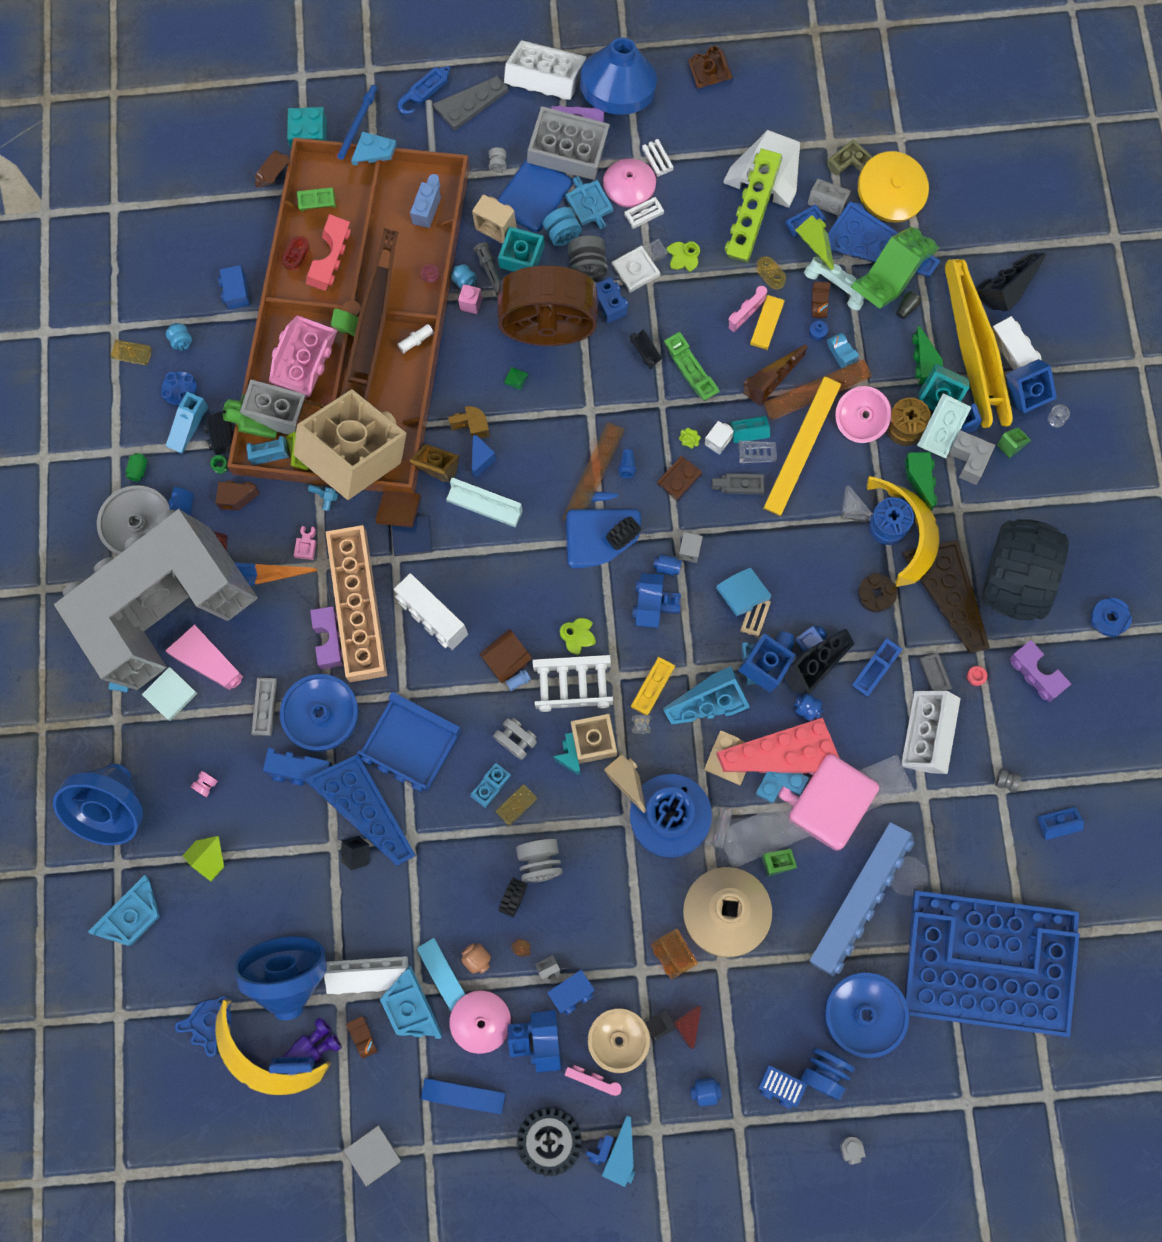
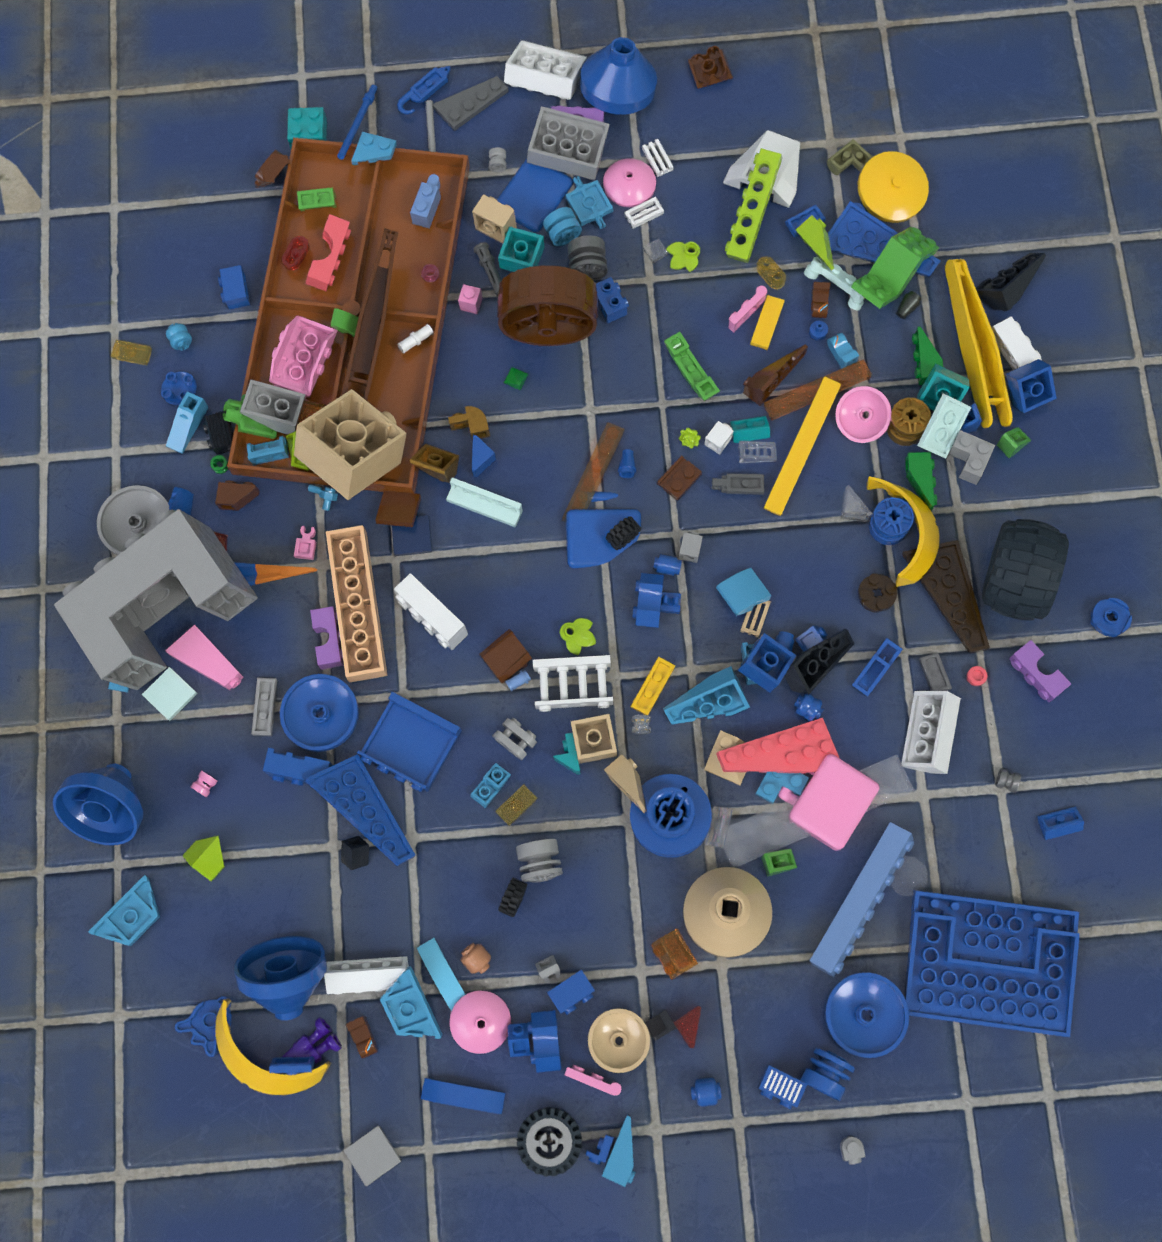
green brick [125,453,148,482] -> none
dark azure piece [451,264,477,290] -> none
clear orange plate [511,939,531,957] -> none
white tile [611,245,660,293] -> none
black hinge [630,329,662,370] -> none
light grey bracket [808,179,851,216] -> none
clear wheel [1048,404,1070,427] -> none

